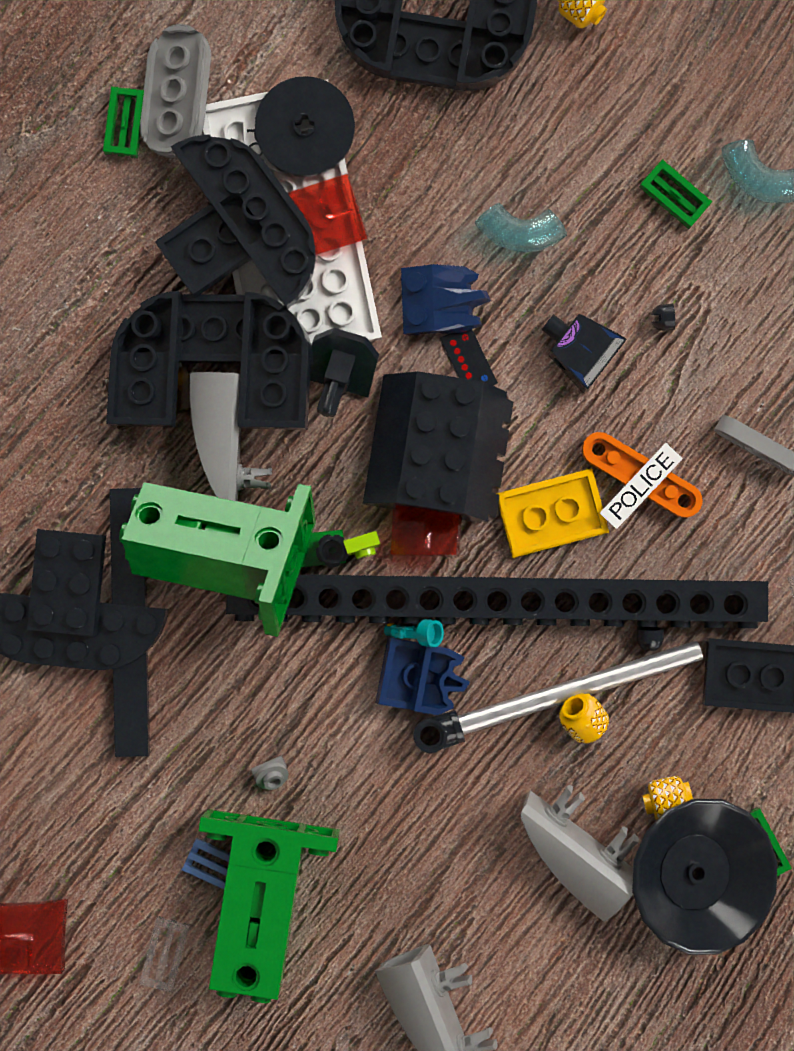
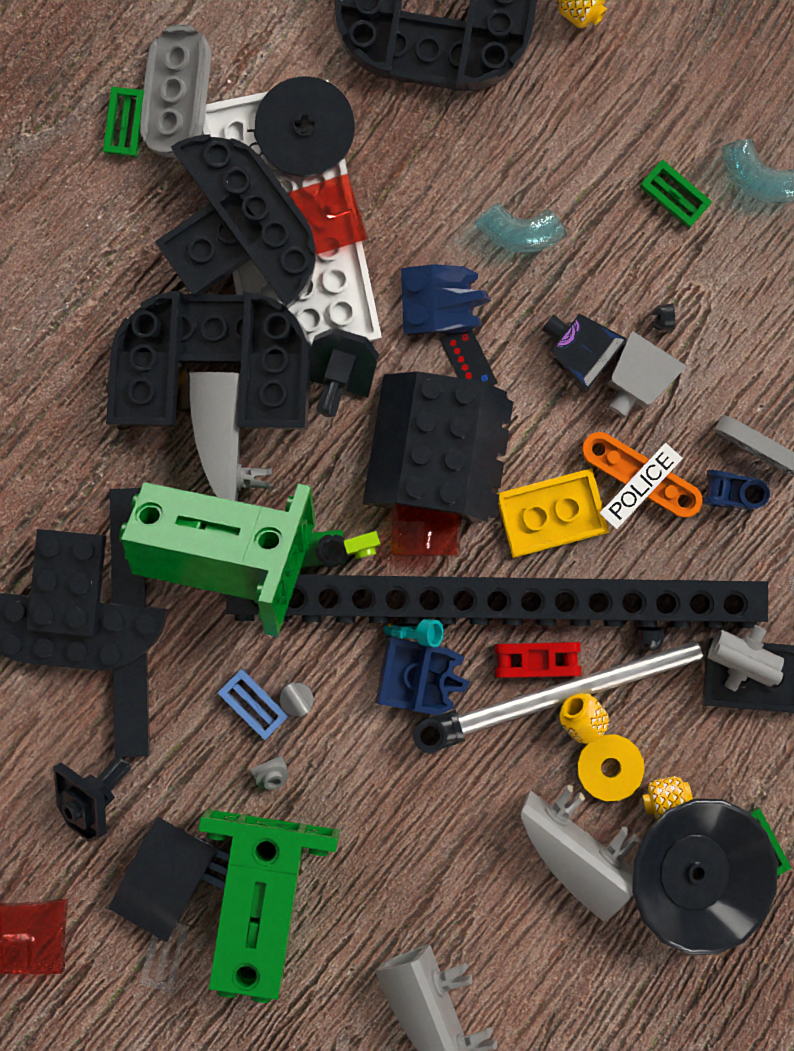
none -> black piece [53,757,131,843]
none -> black slope [108,817,218,942]
none -> medium blue tile [218,669,289,740]
none -> light grey plate [280,682,314,717]
none -> red plate [494,642,582,678]
none -> yellow tile [577,734,644,801]
none -> light grey torso [607,331,686,417]
none -> dark blue piece [702,470,770,511]
none -> light grey pin [707,625,784,691]

